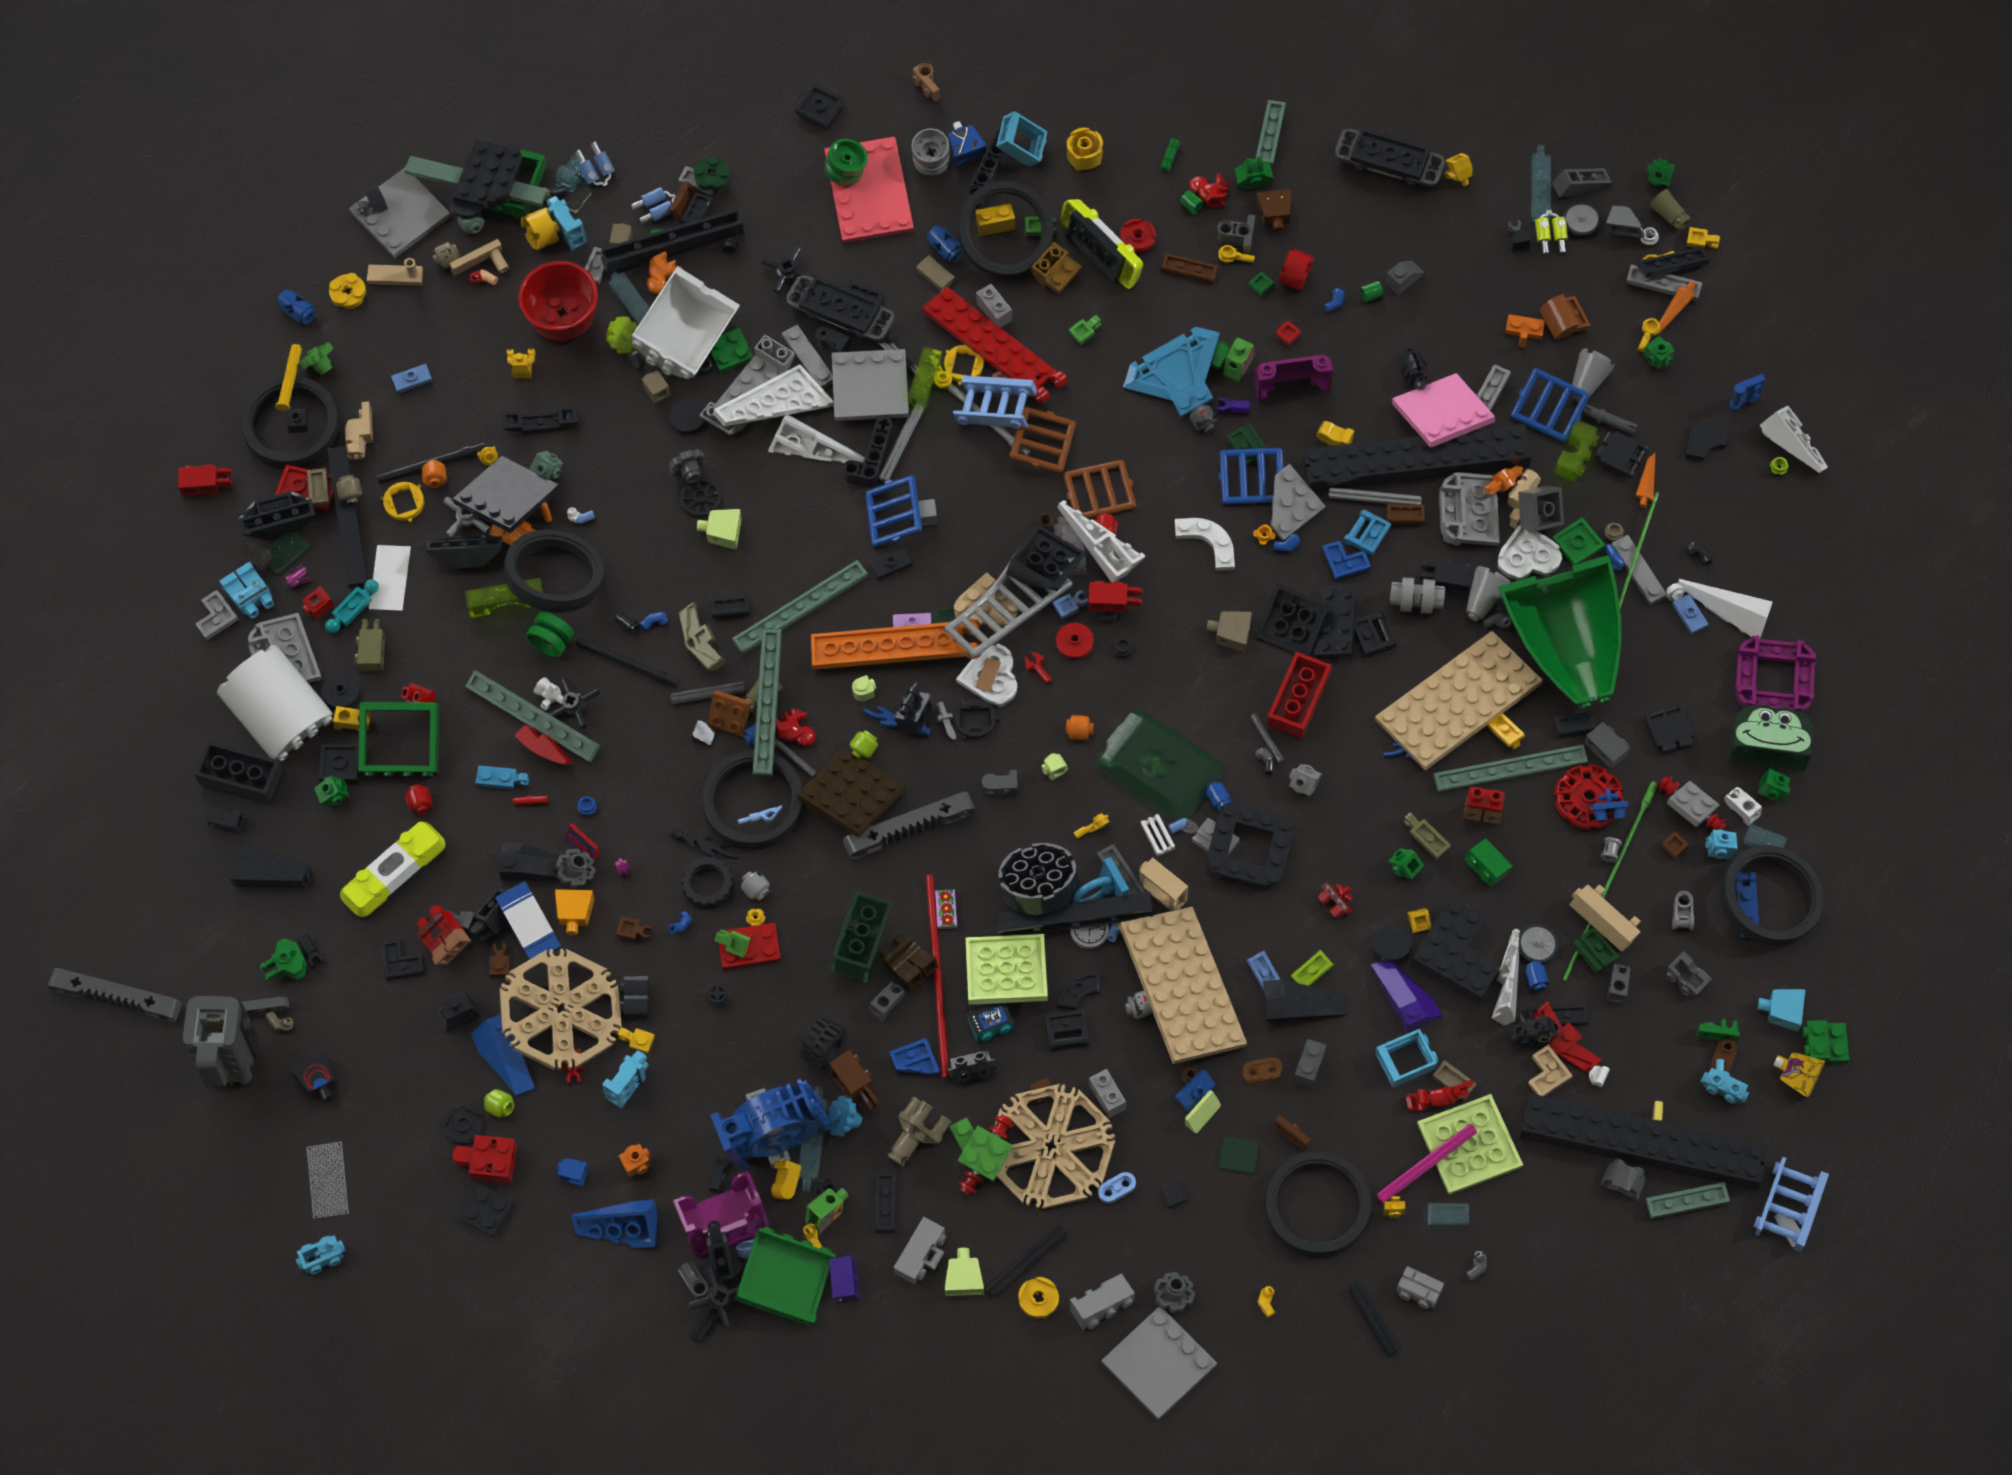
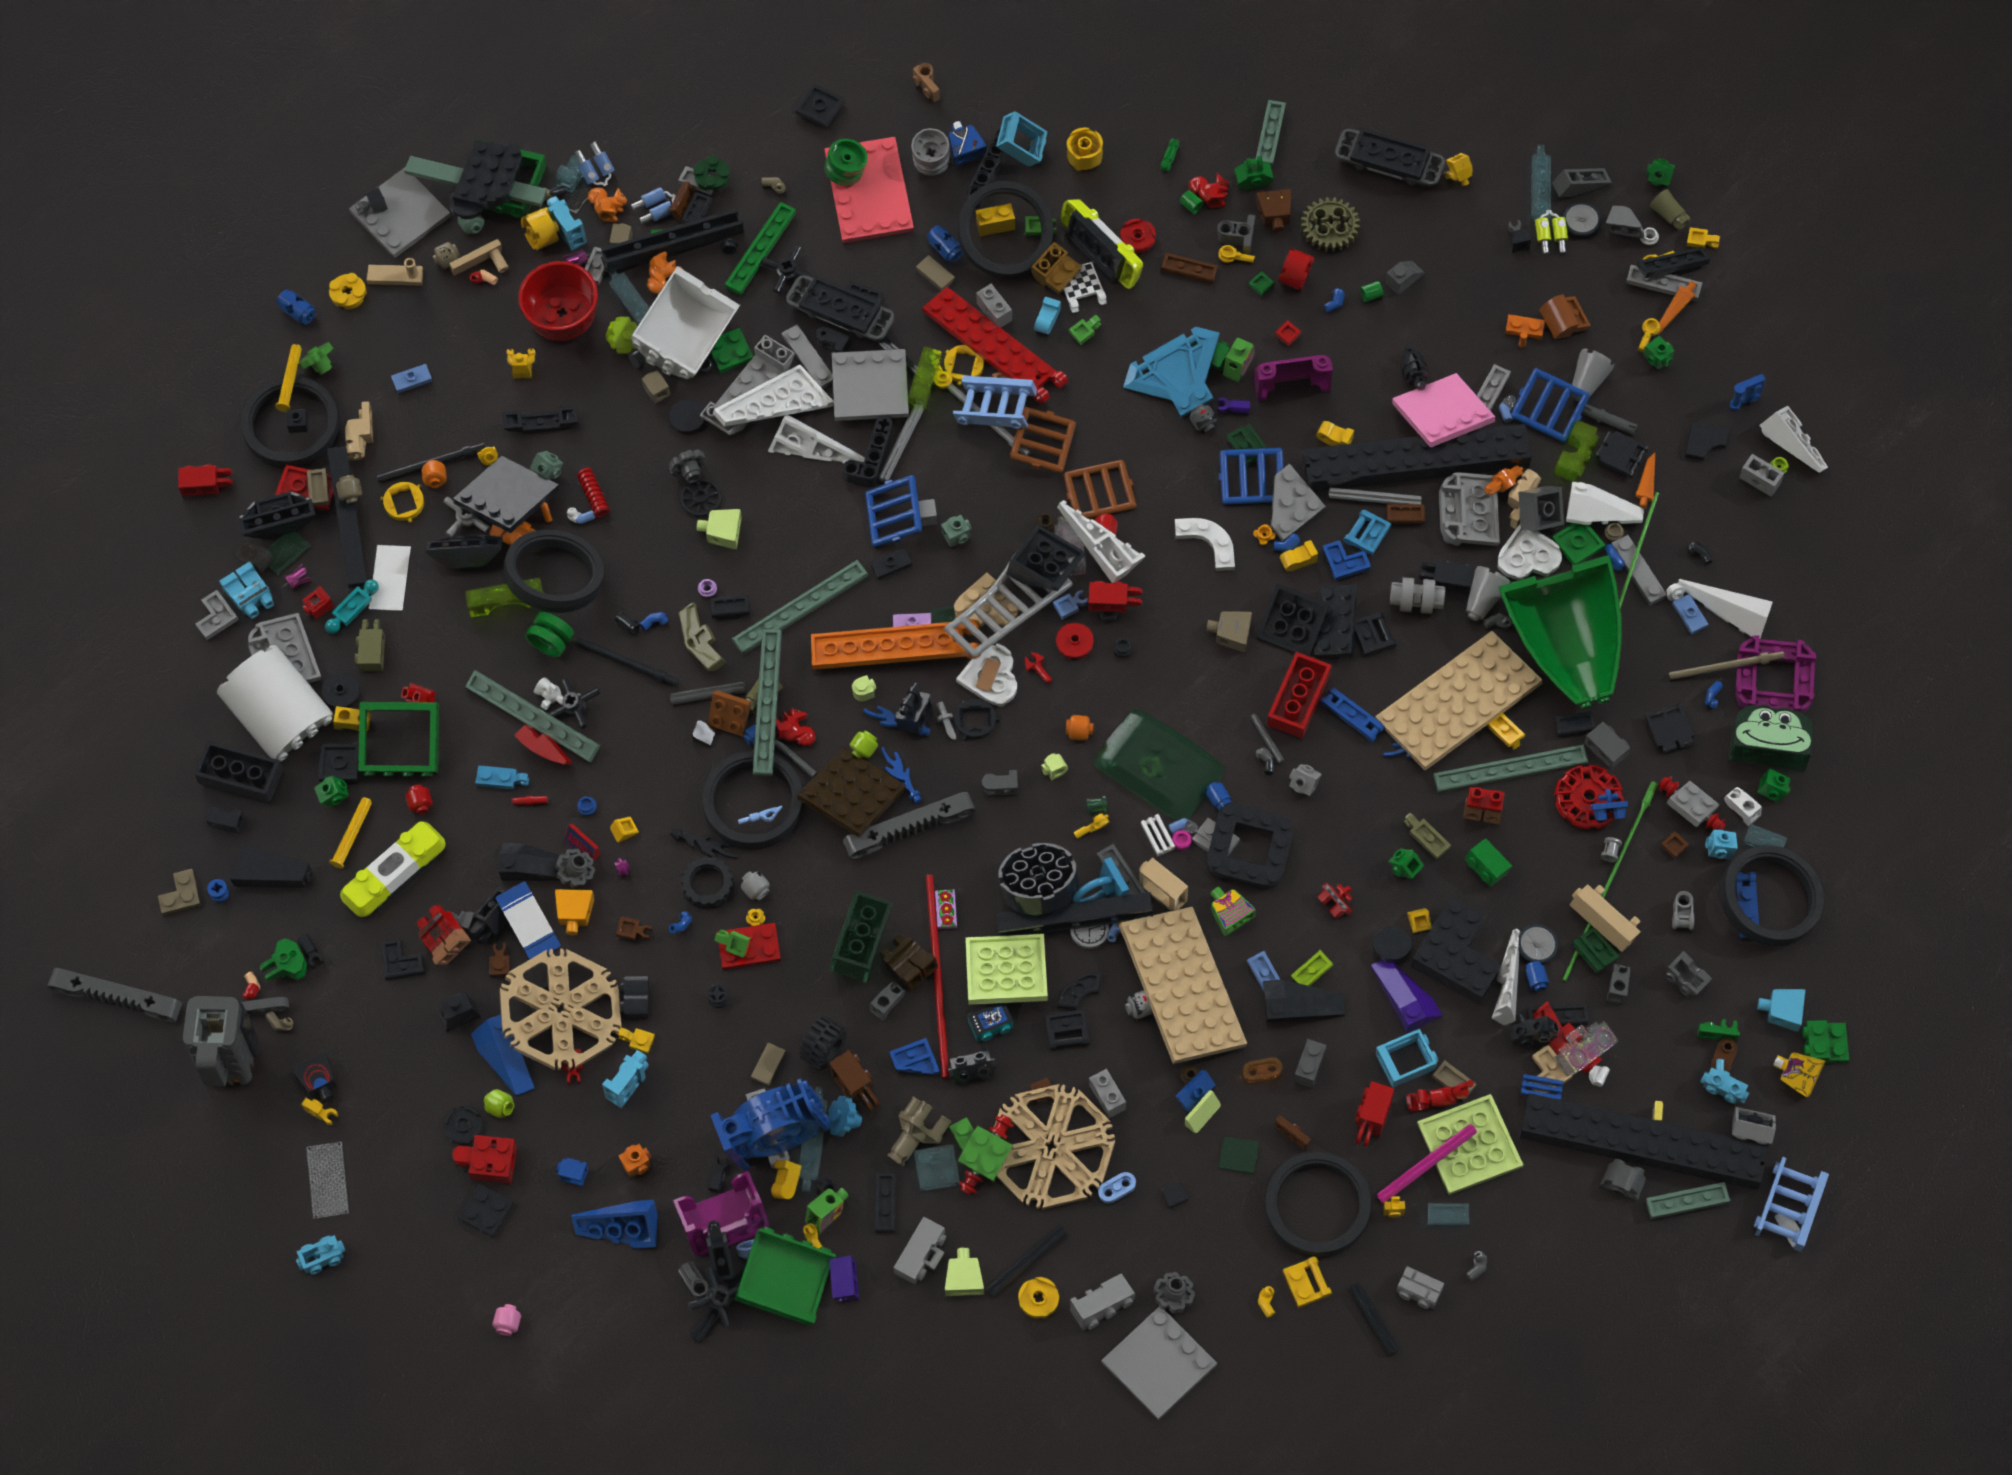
none -> dark tan plate [158,869,201,916]
none -> blue wheel [207,879,229,903]
none -> red arm [242,972,260,1001]
none -> yellow plate [302,1098,338,1125]
none -> yellow axle [329,797,372,869]
none -> bright pink head [492,1304,521,1336]
none -> flat silver piece [562,249,590,266]
none -> red piece [577,468,610,517]
none -> orange animal [588,187,627,223]
none -> yellow slope [610,817,639,842]
none -> lavender plate [698,579,717,598]
none -> green plate [725,202,796,295]
none -> dark tan tile [751,1043,786,1086]
none -> dark tan arm [762,177,786,194]
none -> blue piece [881,747,922,804]
none -> clear light blue plate [914,1144,960,1191]
none -> sand green brick [941,515,972,547]
none -> medium azure leg [1034,297,1061,335]
none -> flag [1064,262,1107,313]
none -> clear green bush [1086,795,1108,815]
none -> dark pink tile [1172,830,1192,851]
none -> torso [1210,887,1256,937]
none -> yellow leg [1279,540,1318,572]
none -> yellow plate [1283,1256,1332,1308]
none -> olive gear [1301,197,1360,252]
none -> blue plate [1319,687,1385,742]
none -> red brick [1355,1081,1394,1147]
none -> arm [1499,395,1516,423]
none -> blue tile [1520,1074,1564,1100]
none -> clear piece [1554,1022,1618,1077]
none -> white wedge [1566,482,1644,525]
none -> dark tan bar [1669,651,1785,680]
none -> blue arm [1705,681,1723,709]
none -> light grey piece [1732,1107,1776,1145]
none -> light grey brick [1739,454,1784,497]

